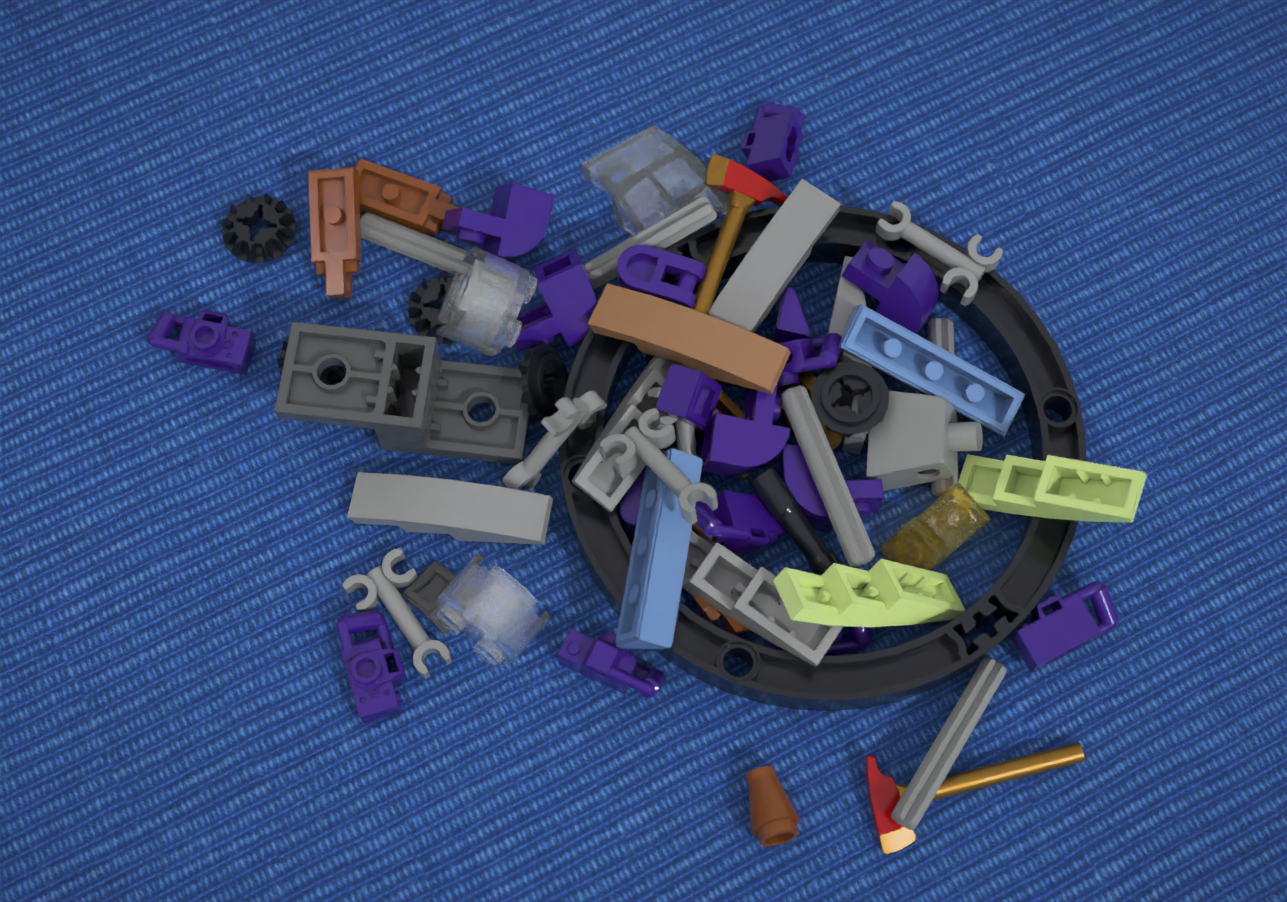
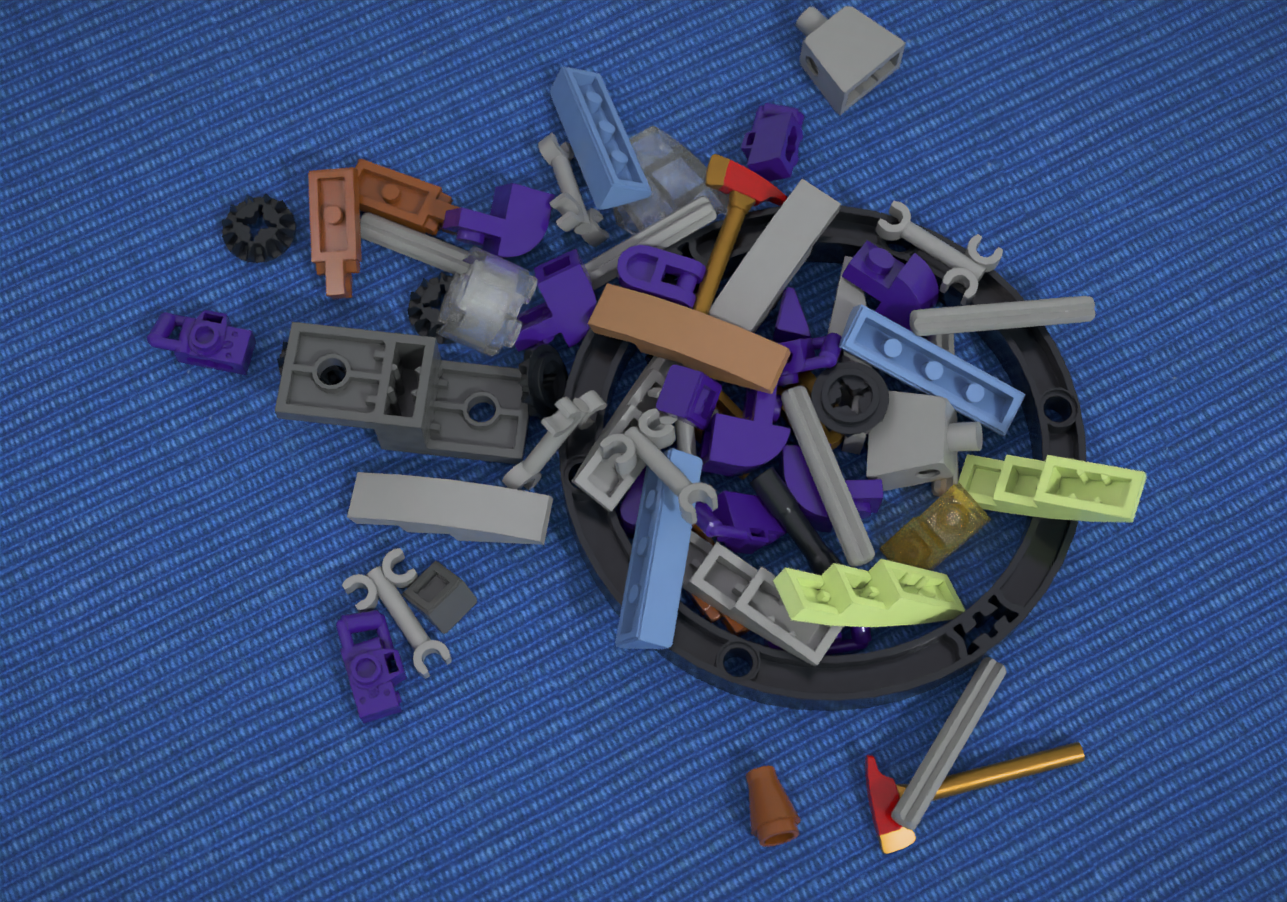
clear brick [435,554,551,668] -> none
dark purple piece [557,628,666,698] -> none
dark purple piece [1011,581,1119,673] -> none
none -> light grey bar [538,133,610,247]
none -> medium blue slope [550,67,652,210]
none -> light grey torso [796,6,906,115]
none -> light grey axle [909,296,1095,336]

